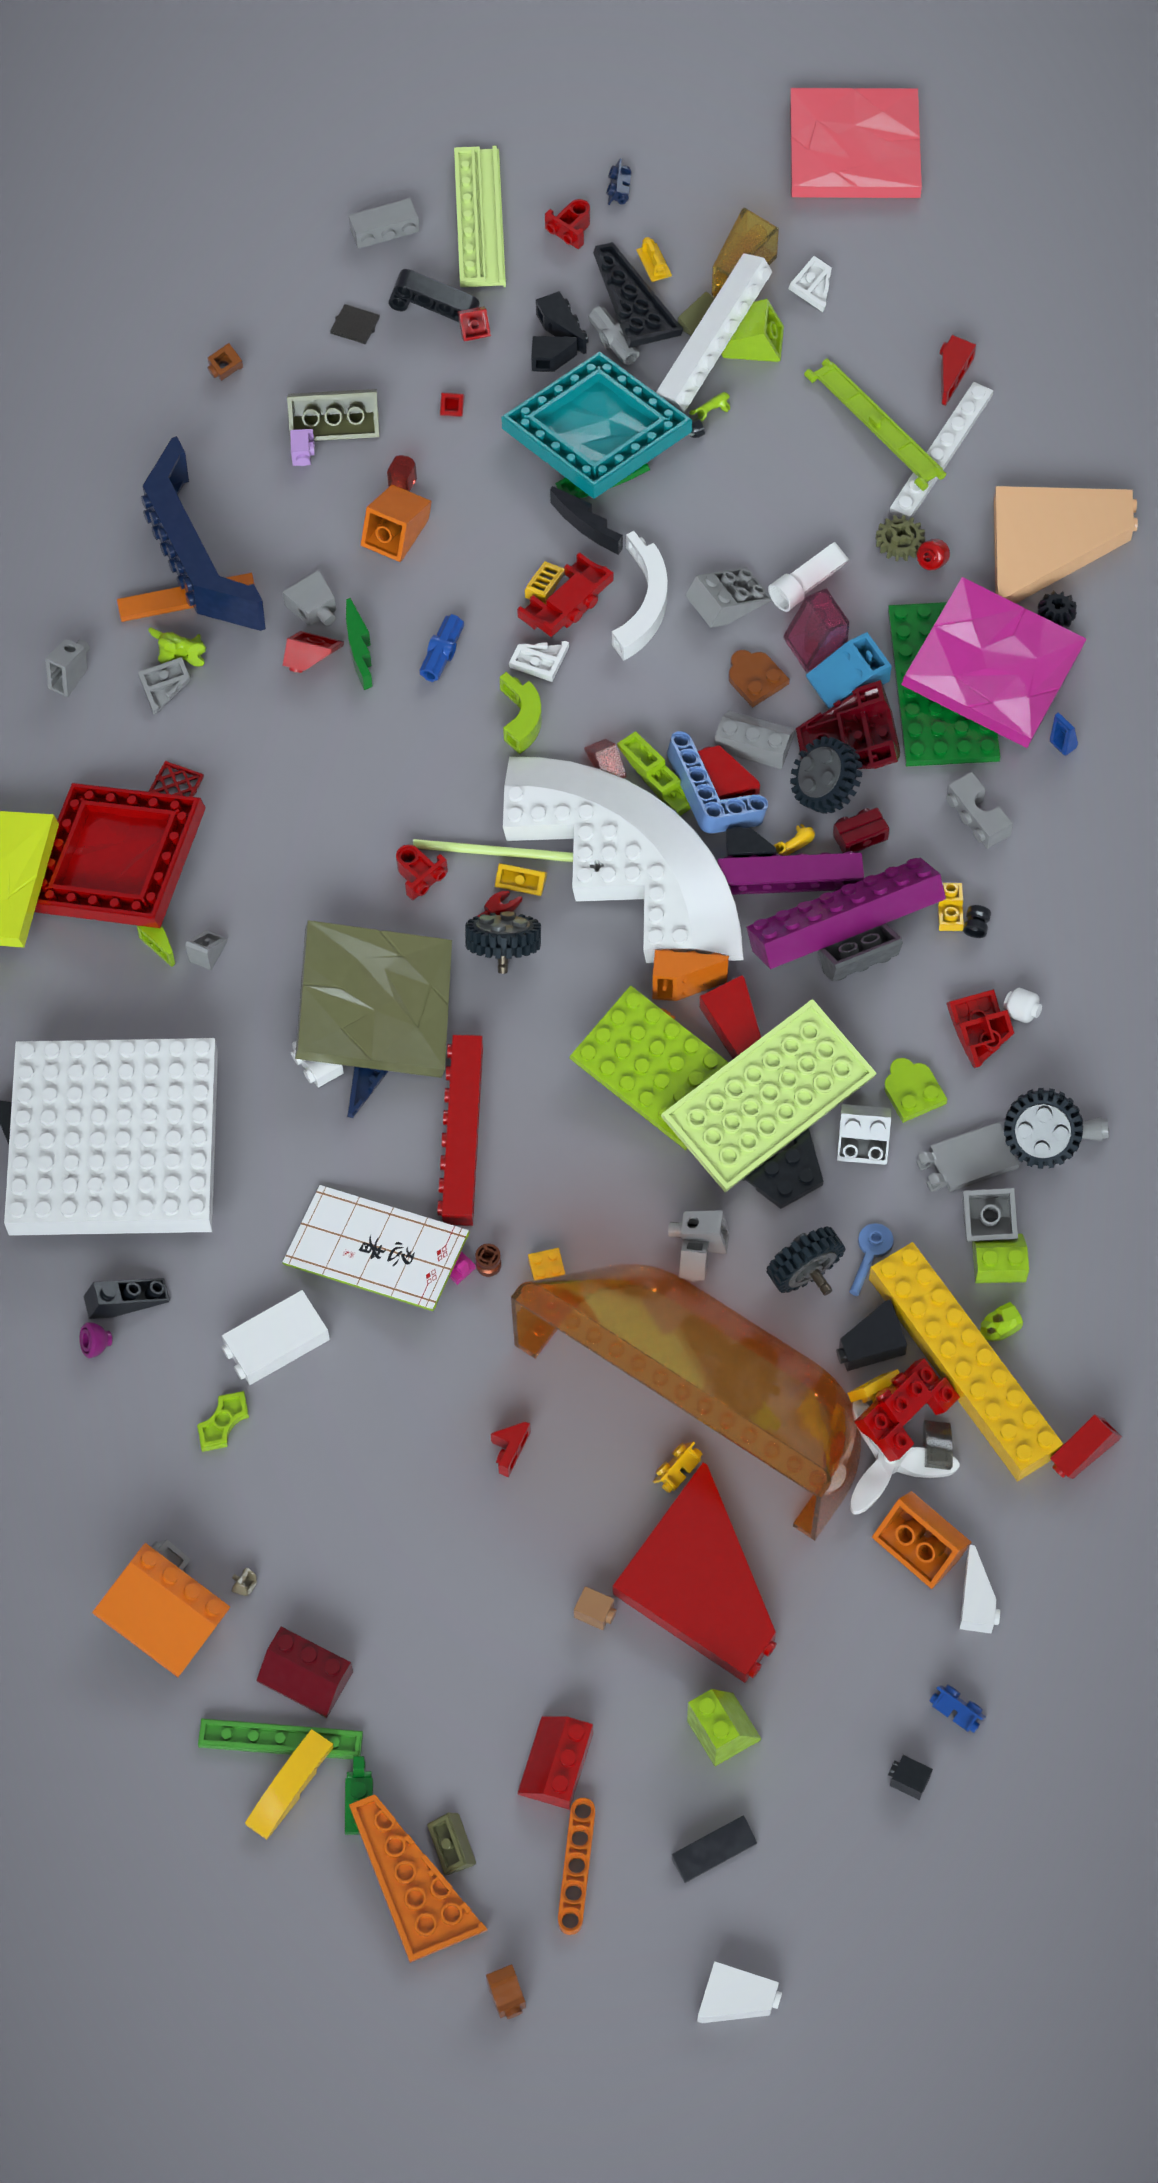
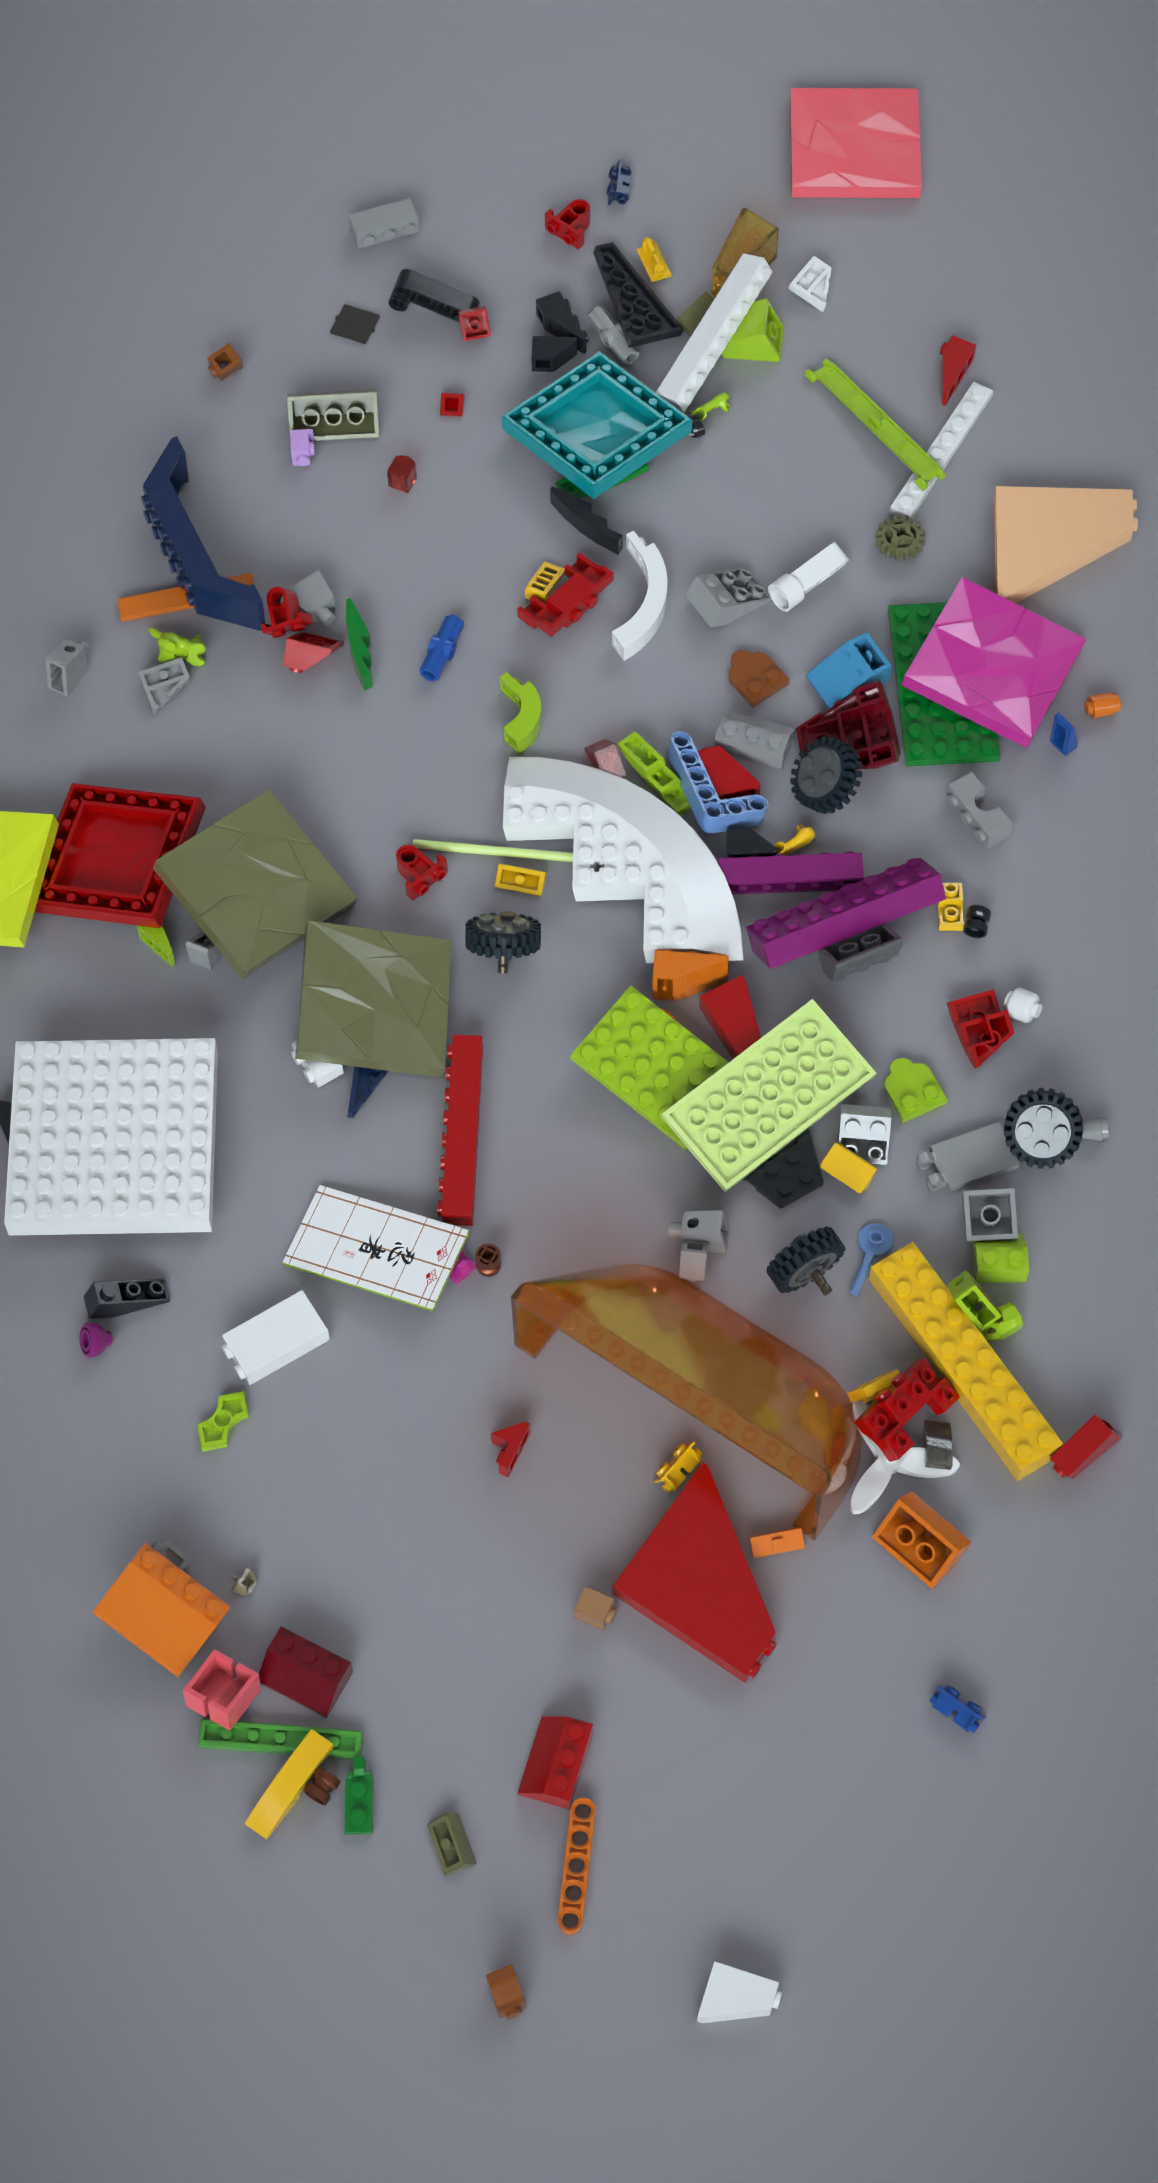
red window [148,761,204,797] -> none
orange wing [349,1794,488,1963] -> none
orange slope [360,485,432,562] -> none
yellowish green plate [454,146,506,287] -> none
red hand [478,891,522,917] -> none
white wing [509,641,569,682] -> none
yellow piece [528,1248,566,1289] -> none
black slope [671,1815,757,1883] -> none
lime slope [687,1689,761,1767] -> none
clear pink slope [783,588,850,672] -> none
dark red brick [833,807,889,853] -> none
black slope [836,1299,907,1371] -> none
black brick [888,1755,933,1800] -> none
red head [916,539,950,571] -> none
white slope [959,1545,1000,1634] -> none
black gear [1038,590,1077,627] -> none
none -> olive tile [153,789,358,979]
none -> coral piece [183,1649,261,1731]
none -> red pin [261,586,313,638]
none -> copper wheel [303,1767,341,1806]
none -> orange piece [749,1527,805,1558]
none -> yellow slope [820,1142,878,1193]
none -> lime torso [947,1270,1001,1332]
none -> orange brick [1084,692,1121,719]

